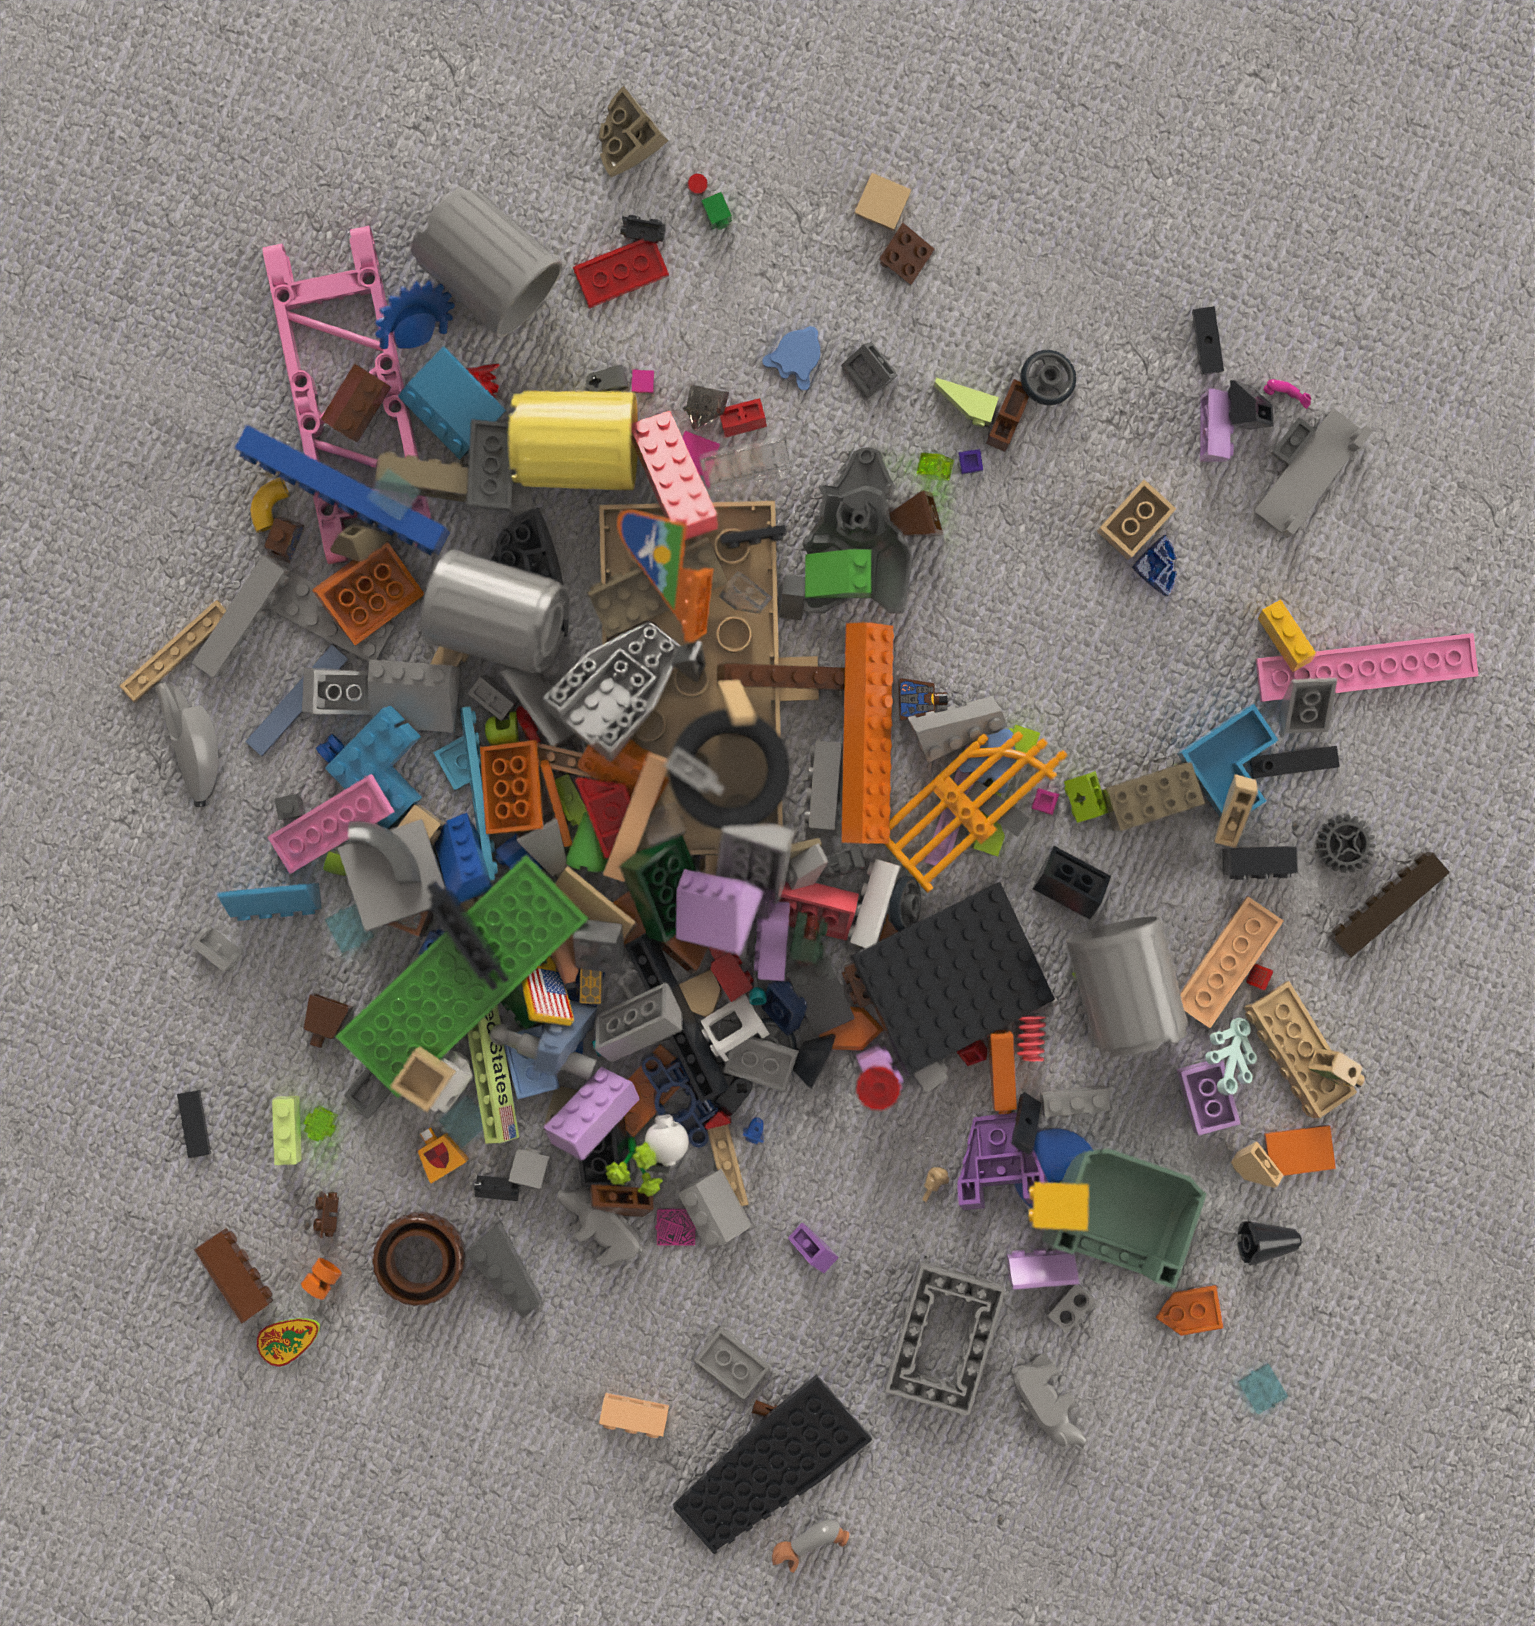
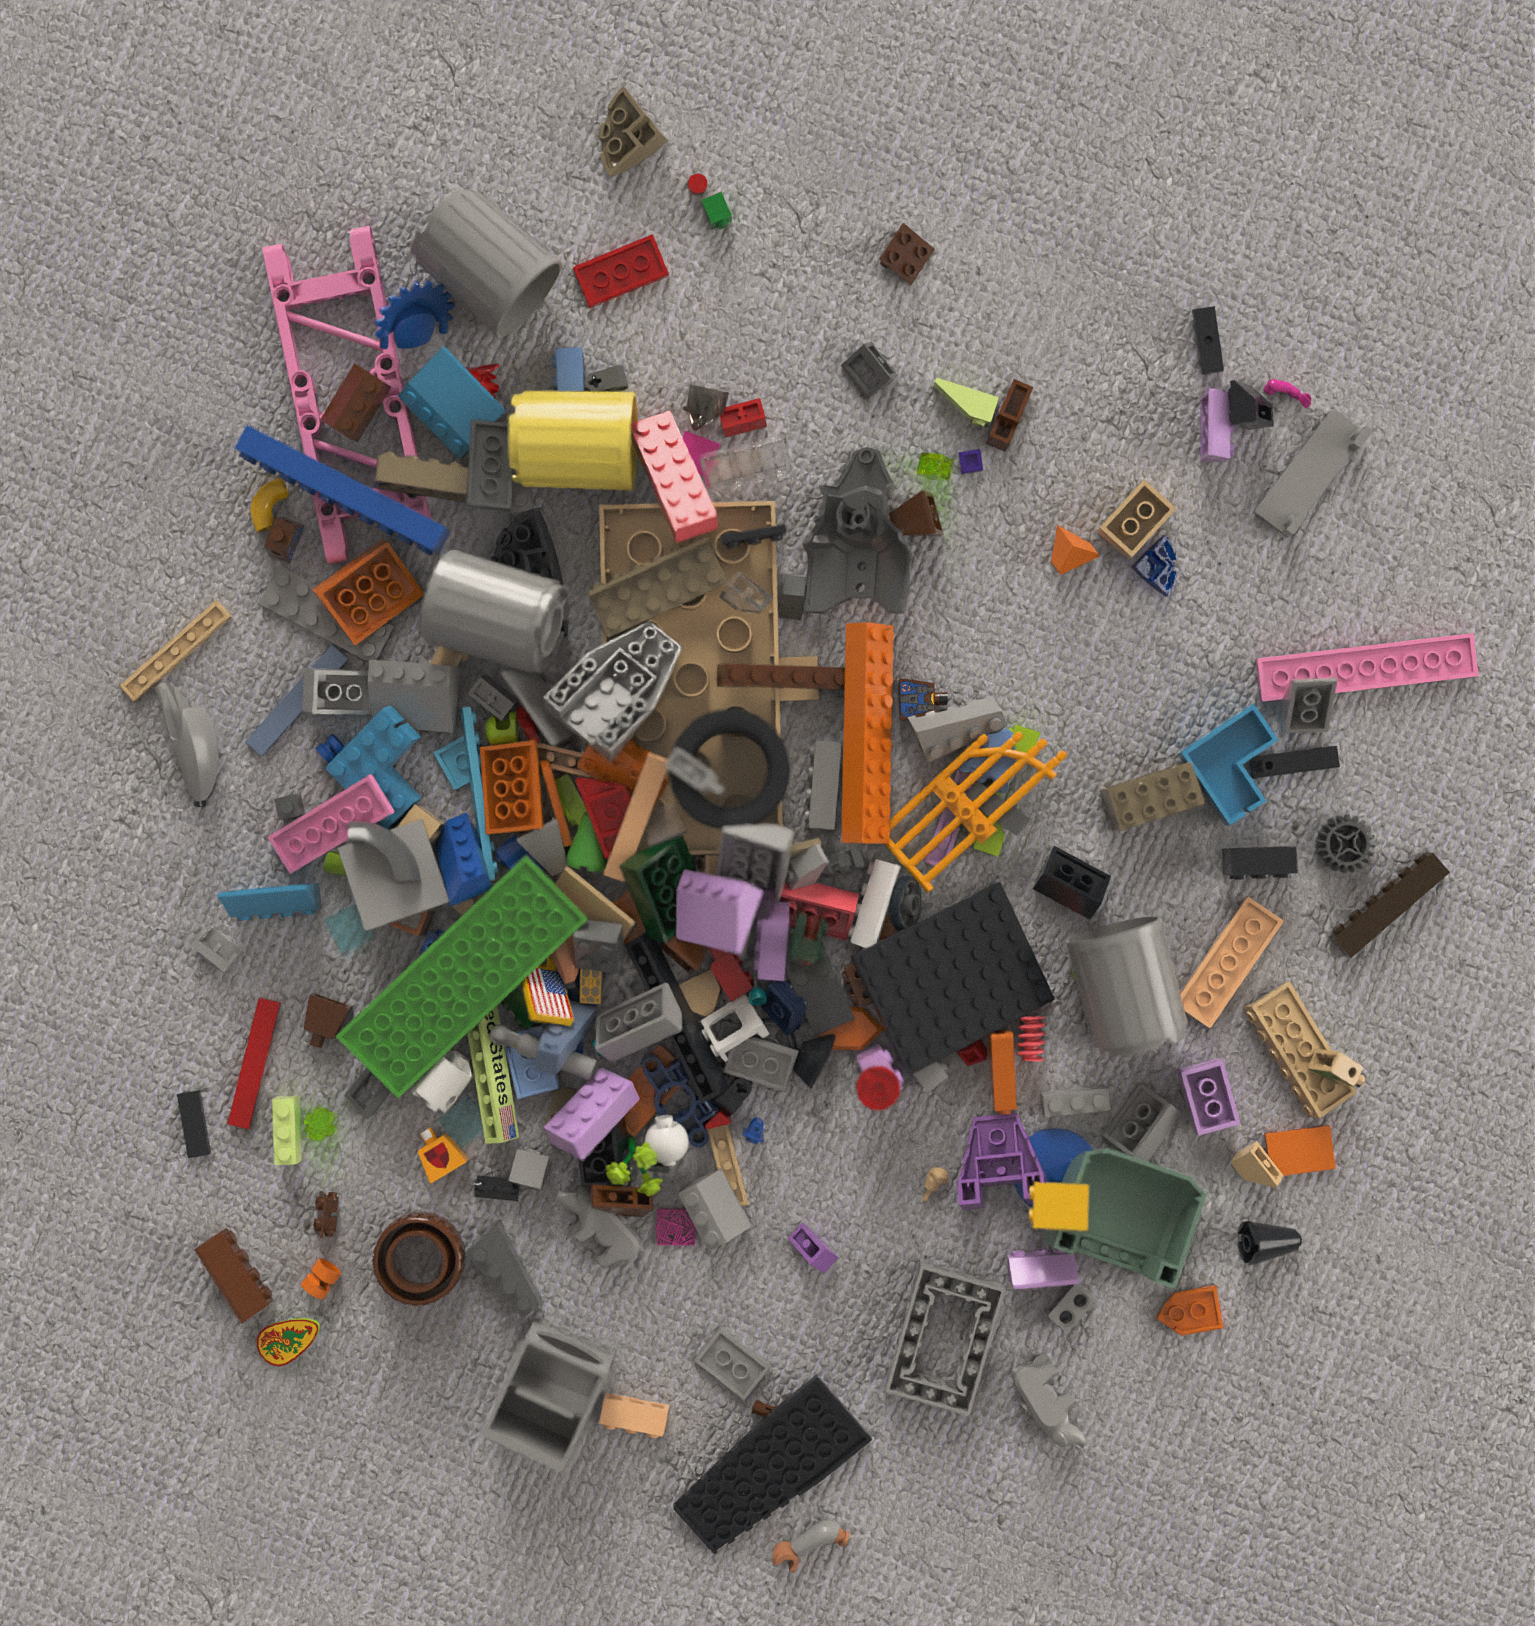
light grey brick [192,555,290,678] -> none
dark tan slope [330,524,391,562] -> none
clear light blue piece [367,468,420,521] -> none
tan piece [390,1047,456,1112] -> none
black hinge [426,880,509,990] -> none
piece [617,509,714,642] -> none
black hinge [620,215,666,244] -> none
dark pink tile [631,370,654,394] -> none
dark grey slope [671,641,706,683] -> none
tan tile [717,680,756,725] -> none
medium blue tile [762,326,821,391] -> none
bright green slope [805,549,871,598] -> none
tan tile [854,173,911,231] -> none
black tile [1011,1092,1041,1155] -> none
dark grey wheel [1020,350,1076,406] -> none
dark pink tile [1031,788,1059,815] -> none
lime brick [1064,771,1109,823] -> none
light aqua plant [1205,1018,1257,1096] -> none
tan slope [1214,774,1258,848] -> none
clear light blue piece [1237,1363,1288,1415] -> none
red slope [1246,964,1273,990] -> none
yellow brick [1258,600,1316,672] -> none
dark grey plate [1271,417,1316,466] -> none
none -> red tile [227,997,281,1129]
none -> light grey container [481,1317,614,1473]
none -> medium blue brick [552,347,585,392]
none -> orange slope [1051,525,1099,575]
none -> light grey slope [1103,1083,1182,1162]

